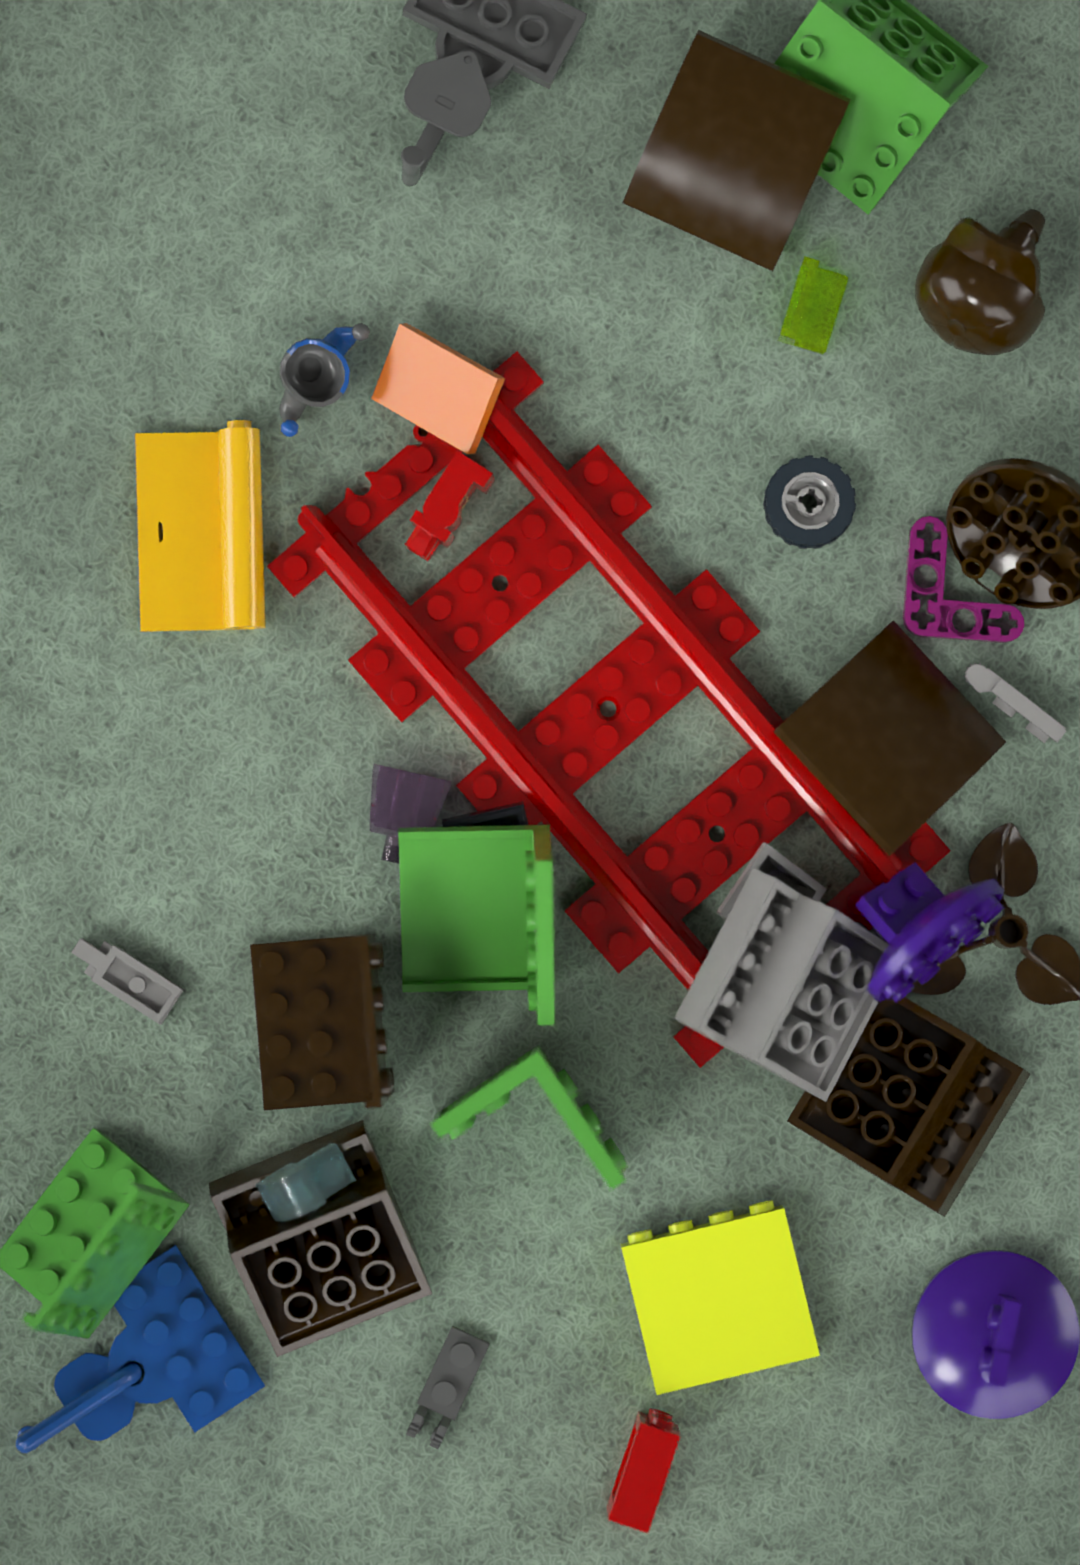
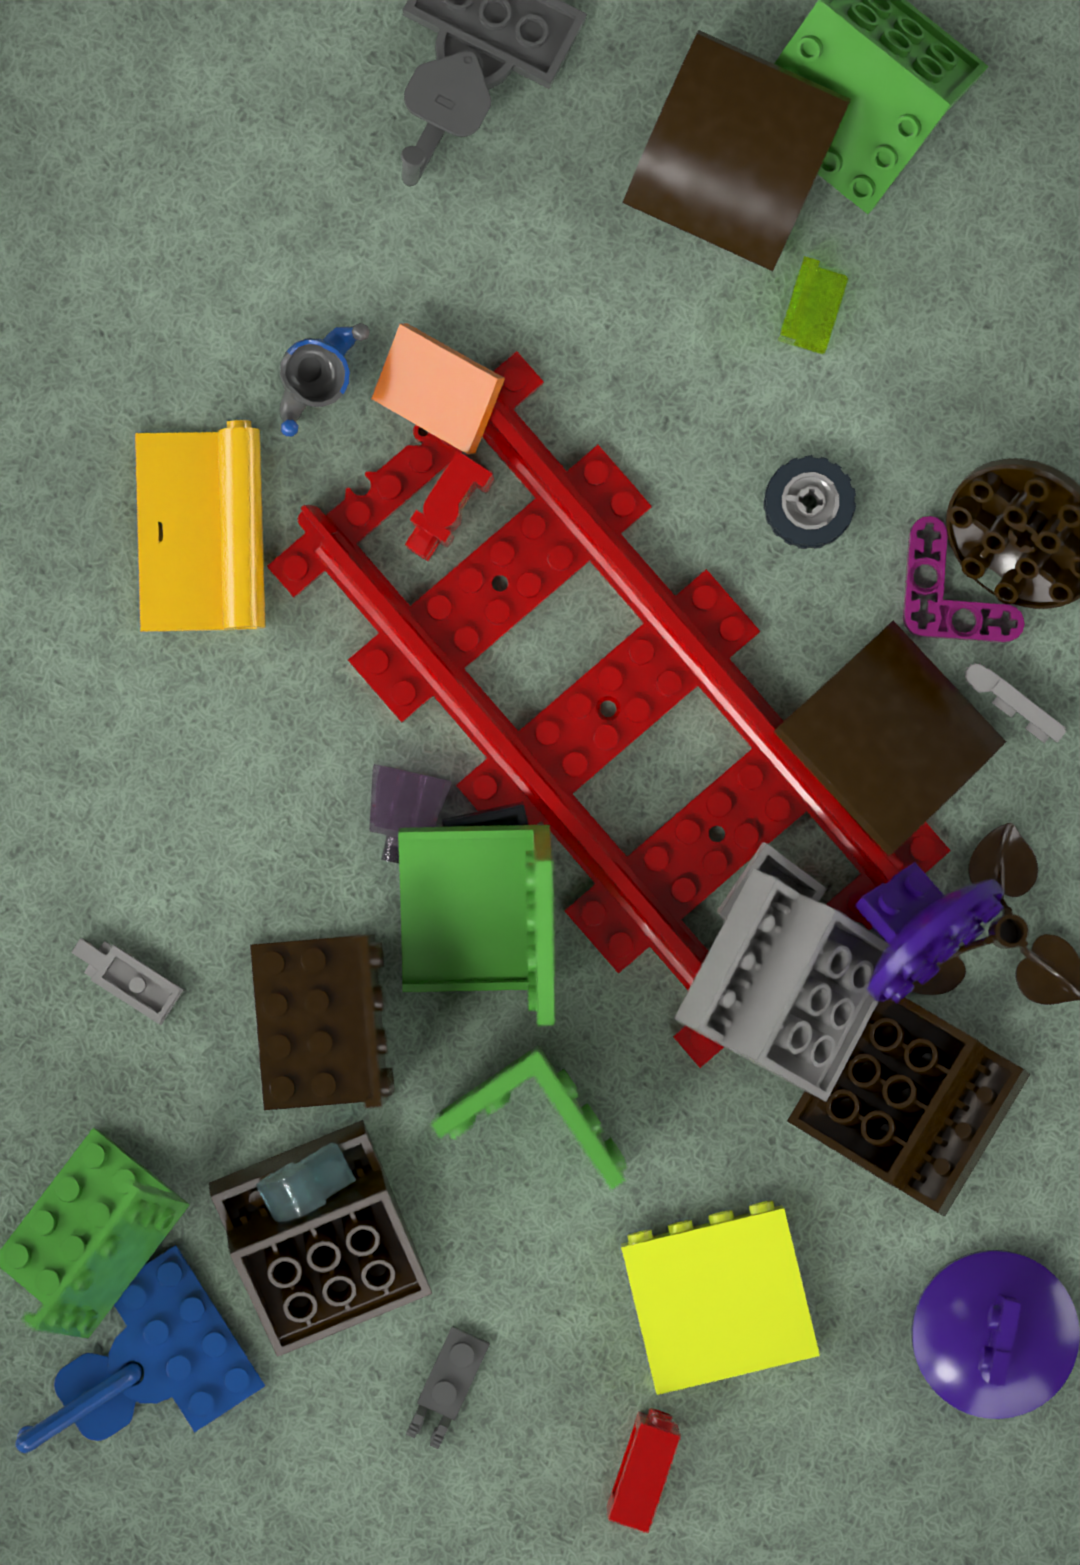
dark brown piece [915,209,1045,355] -> none

